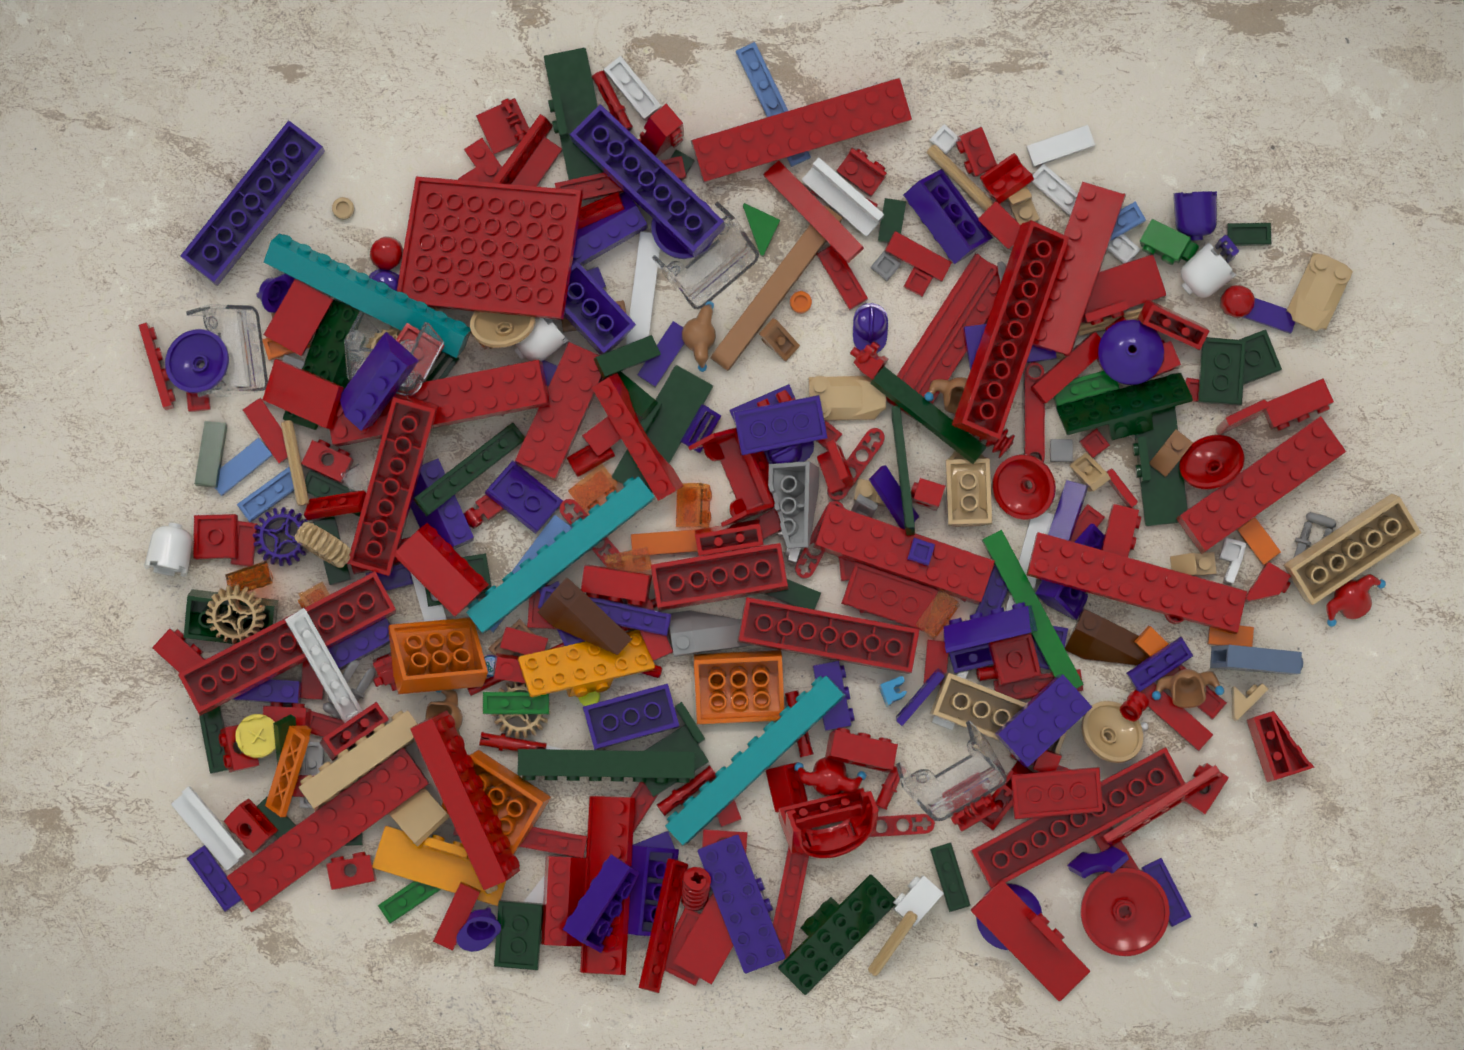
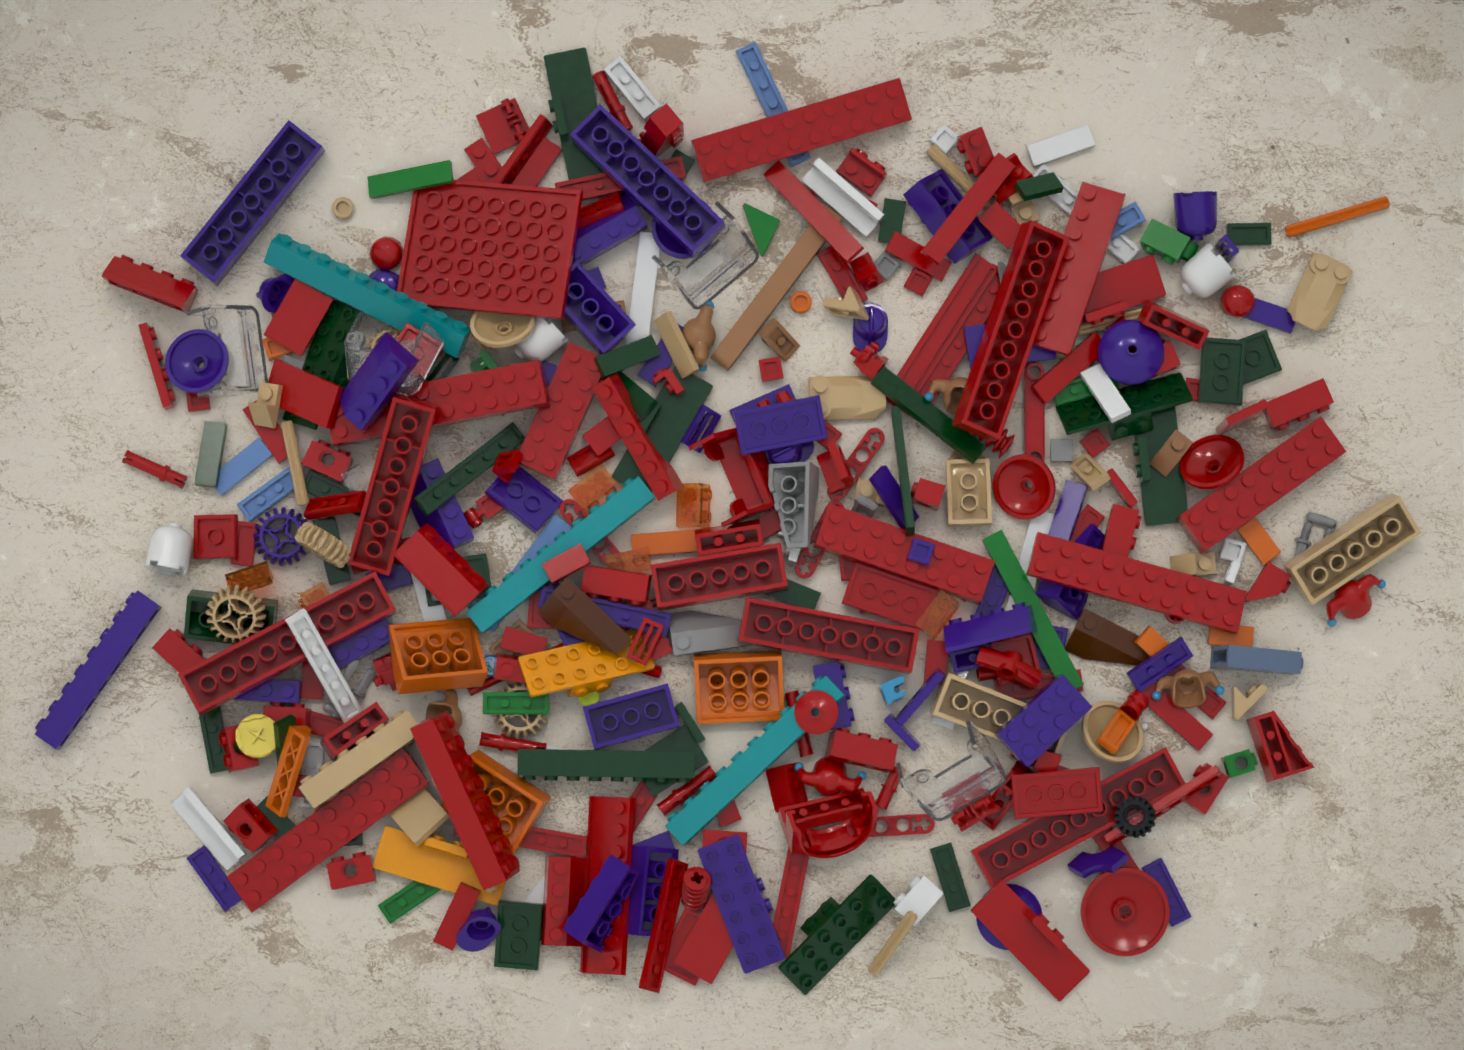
none -> dark purple brick [35,590,161,750]
none -> red slope [101,255,198,314]
none -> red pin [122,450,188,489]
none -> tan slope [248,382,283,429]
none -> green tile [367,160,454,199]
none -> green bracket [470,349,498,372]
none -> red bracket [492,449,523,483]
none -> red tile [542,543,591,584]
none -> red tile [626,617,664,666]
none -> red bracket [652,368,685,397]
none -> tan tile [654,311,699,379]
none -> red plate [758,356,784,382]
none -> red dish [794,690,839,735]
none -> tan slope [822,286,869,321]
none -> red bracket [849,252,884,291]
none -> dark purple tile [884,713,922,751]
none -> red tile [921,152,1015,265]
none -> red piece [975,645,1043,690]
none -> dark green tile [1014,172,1063,201]
none -> white tile [1080,363,1131,423]
none -> orange tile [1096,709,1137,755]
none -> black tyre [1114,796,1156,838]
none -> green brick [1222,749,1257,778]
none -> orange axle [1285,196,1390,238]

